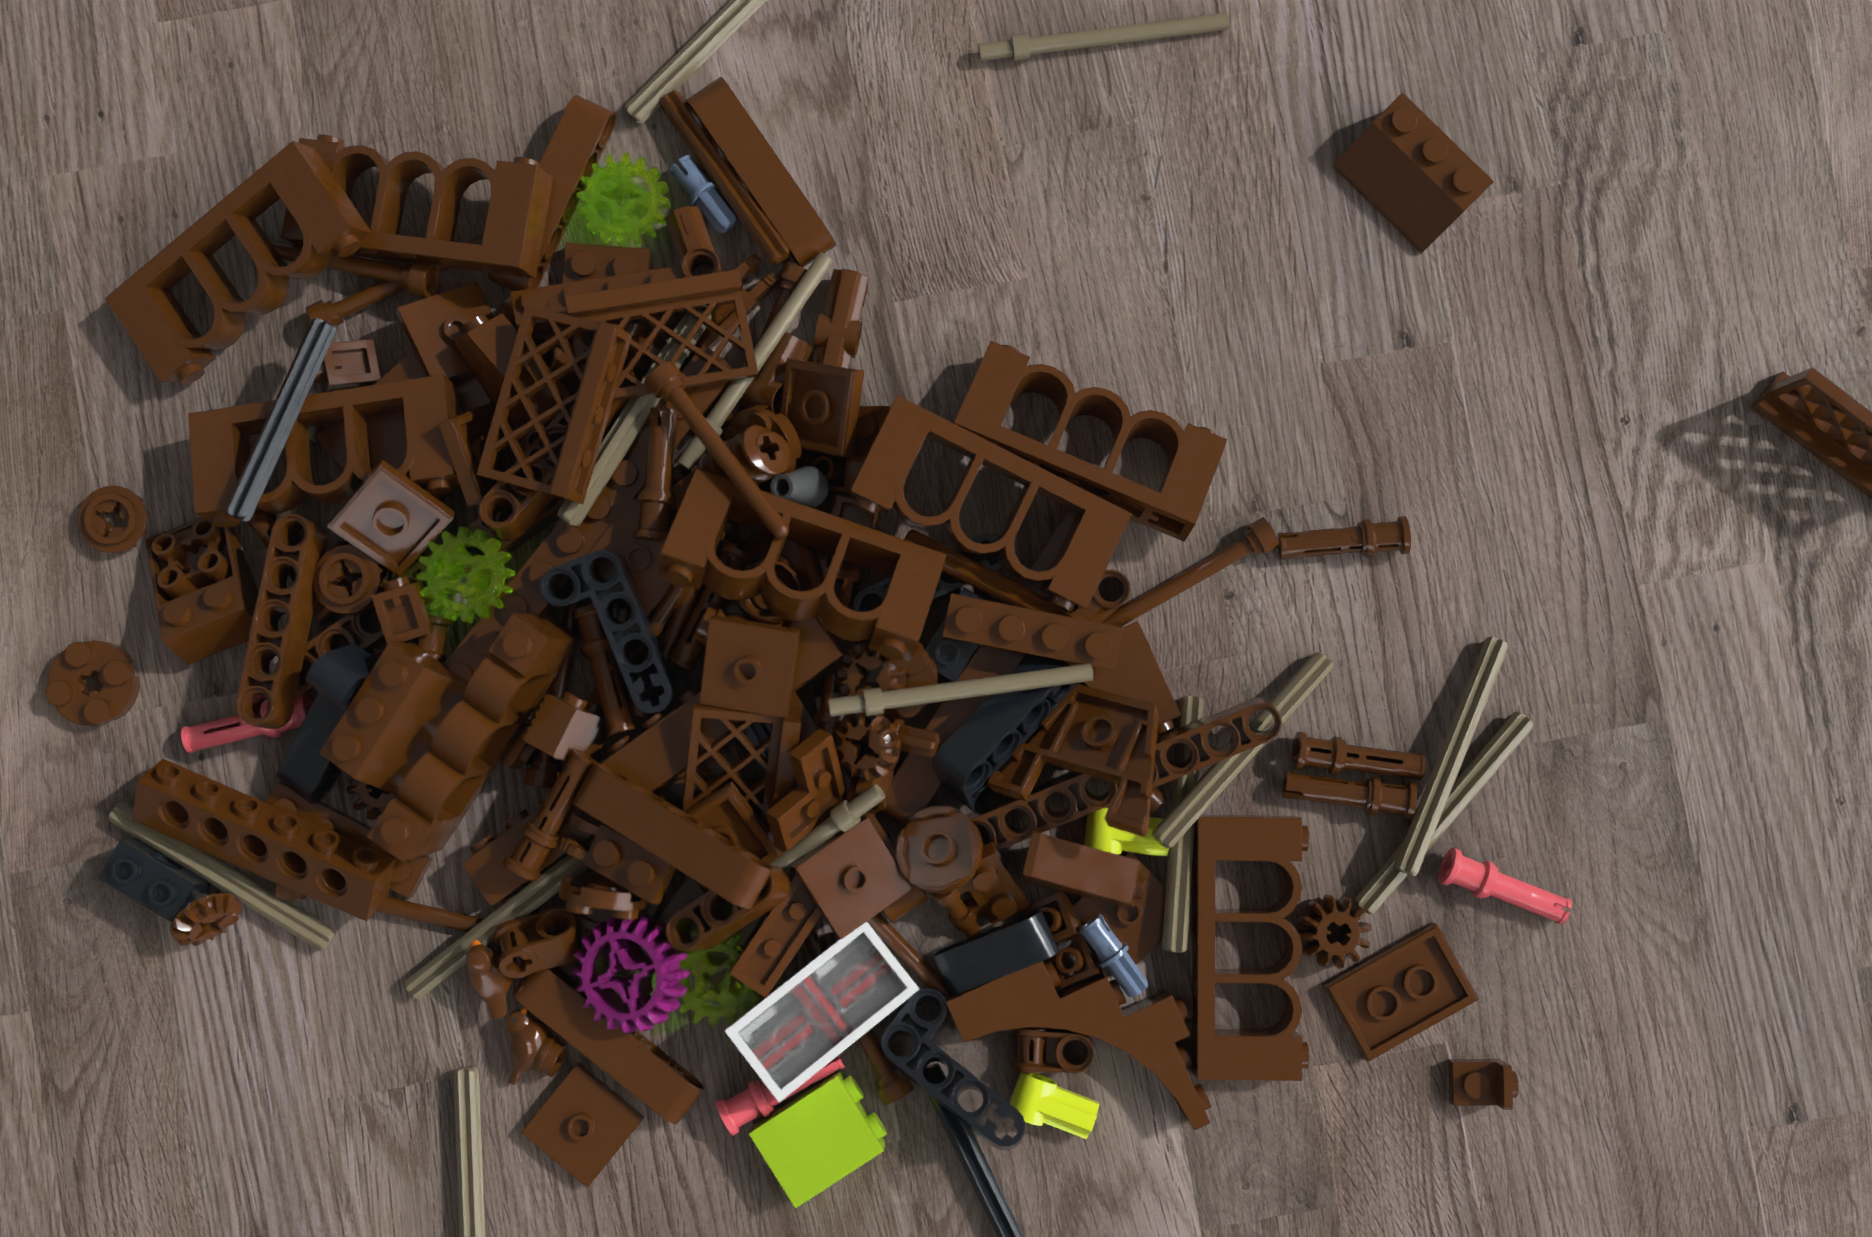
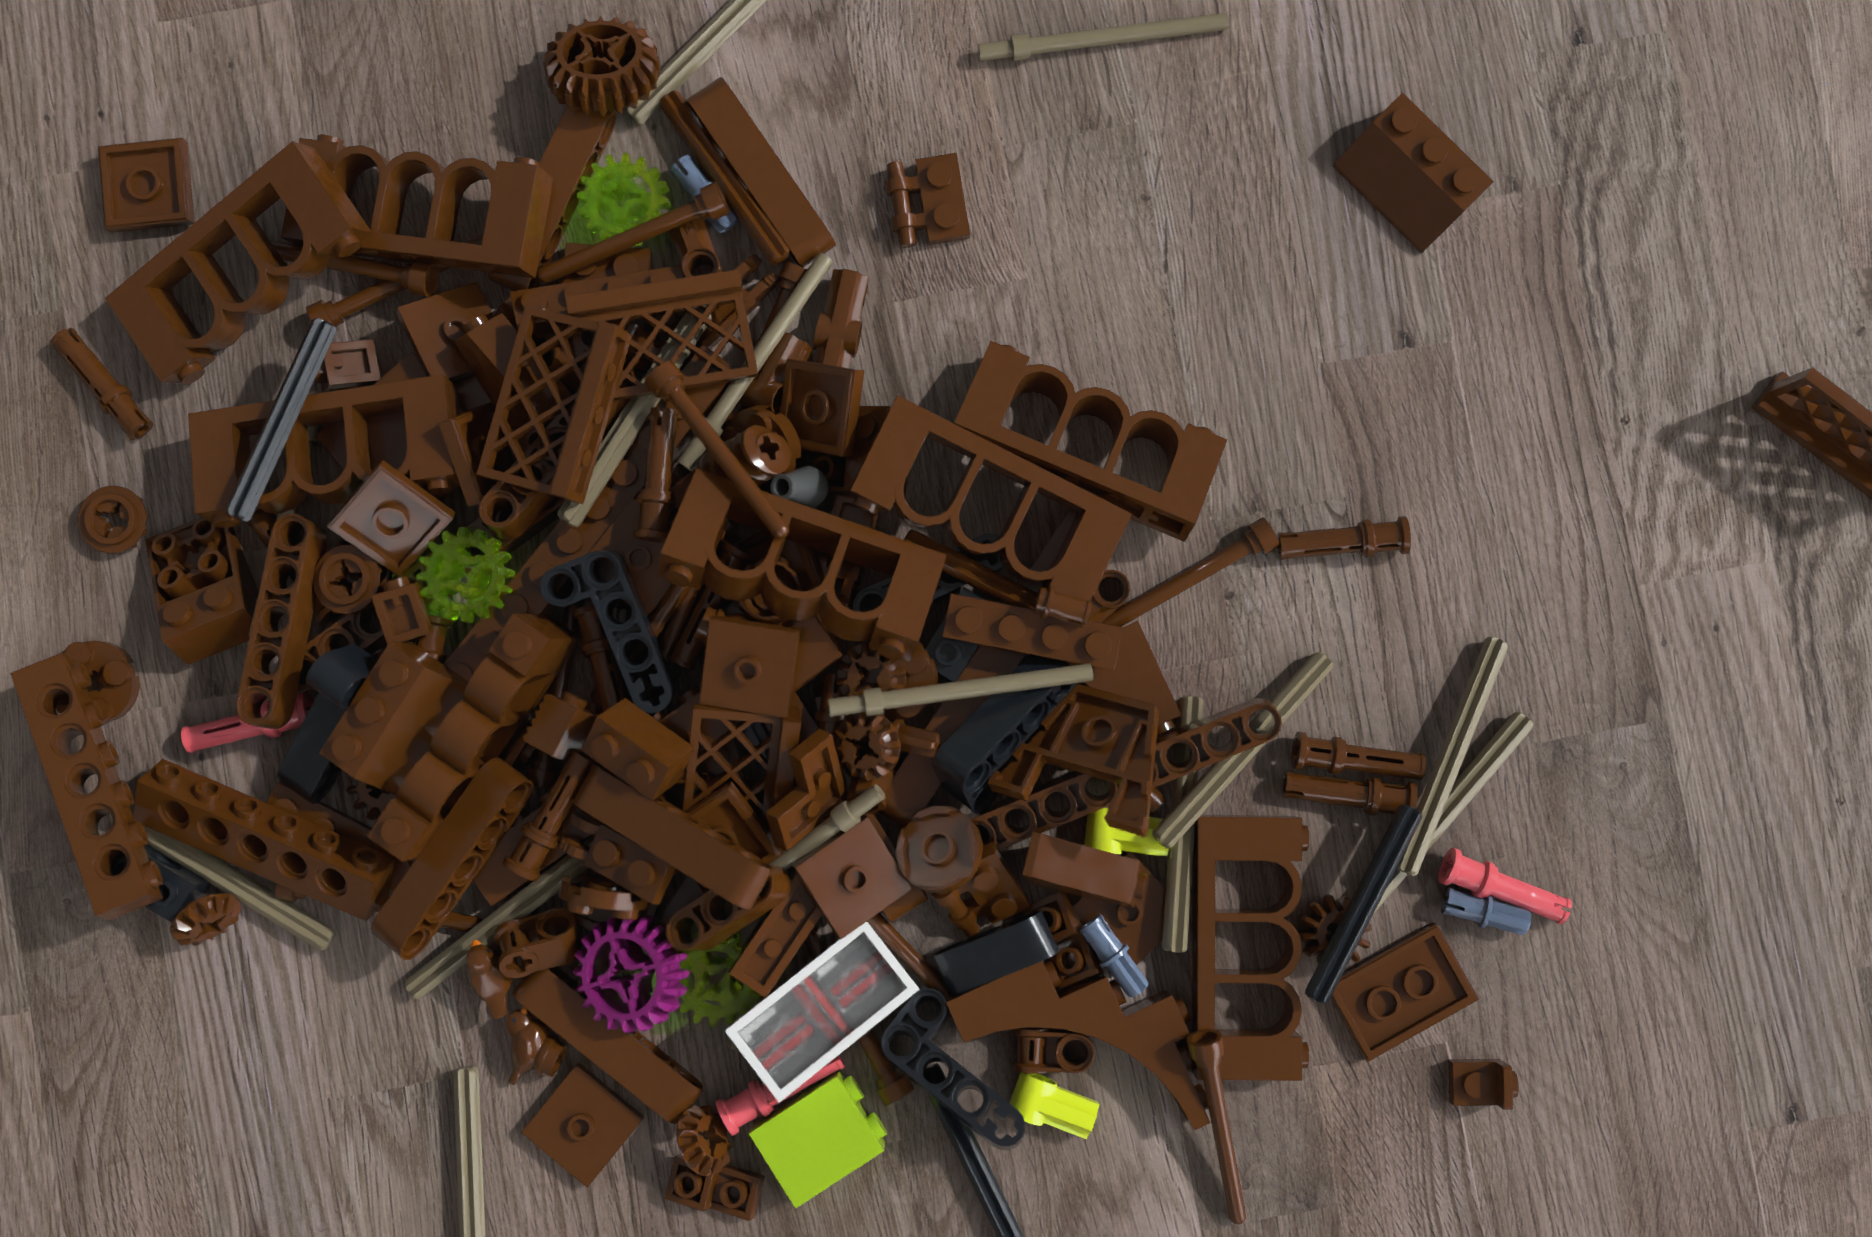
none -> reddish brown brick [10,653,163,920]
none -> reddish brown pin [50,328,153,440]
none -> reddish brown plate [98,138,195,233]
none -> reddish brown beam [371,758,534,960]
none -> reddish brown piece [536,182,730,284]
none -> reddish brown gear [543,16,660,117]
none -> reddish brown brick [581,698,695,801]
none -> reddish brown slope [664,1155,765,1221]
none -> reddish brown gear [676,1105,733,1176]
none -> reddish brown plate [885,153,970,248]
none -> reddish brown pin [1033,586,1092,628]
none -> reddish brown piece [1187,1029,1246,1225]
none -> black axle [1305,804,1422,1005]
none -> sand blue axle [1441,887,1531,935]

